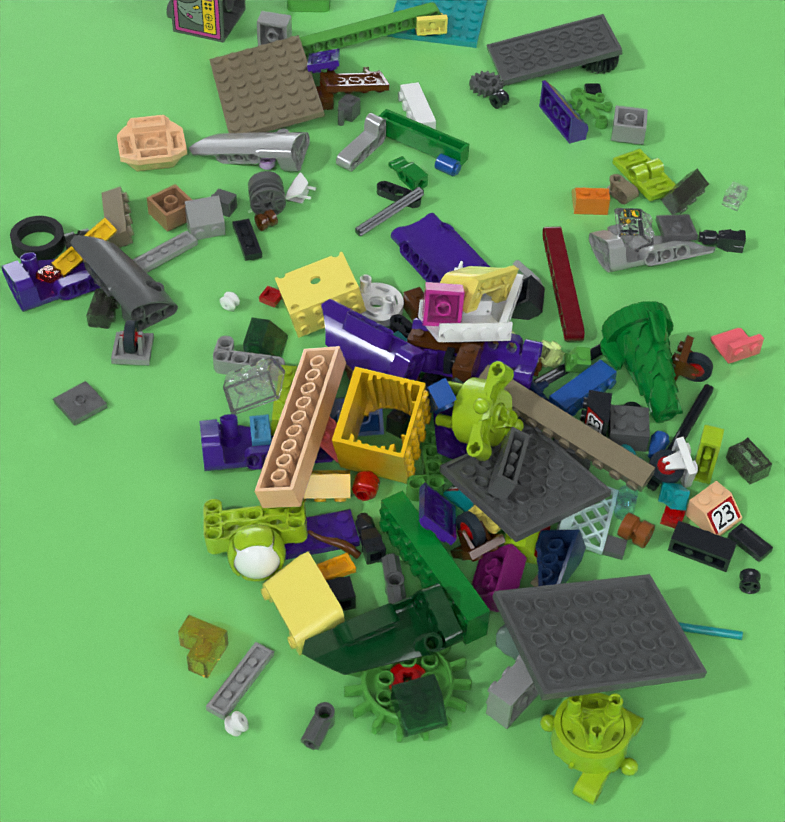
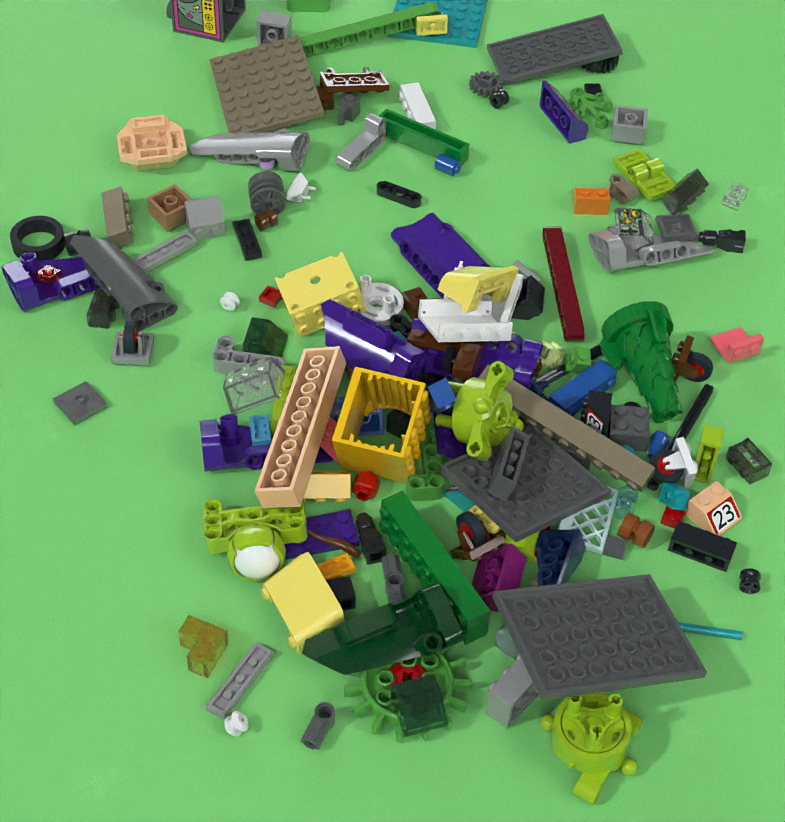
yellow plate [52,218,117,277] -> none
dark grey brick [211,188,237,217] -> none
dark purple plate [307,48,340,73] -> none
axle [355,187,424,236] -> none
green piece [388,156,428,191] -> none
dark purple plate [419,482,457,545] -> none
dark pink brick [422,282,465,326] -> none
black tile [727,523,773,562] -> none

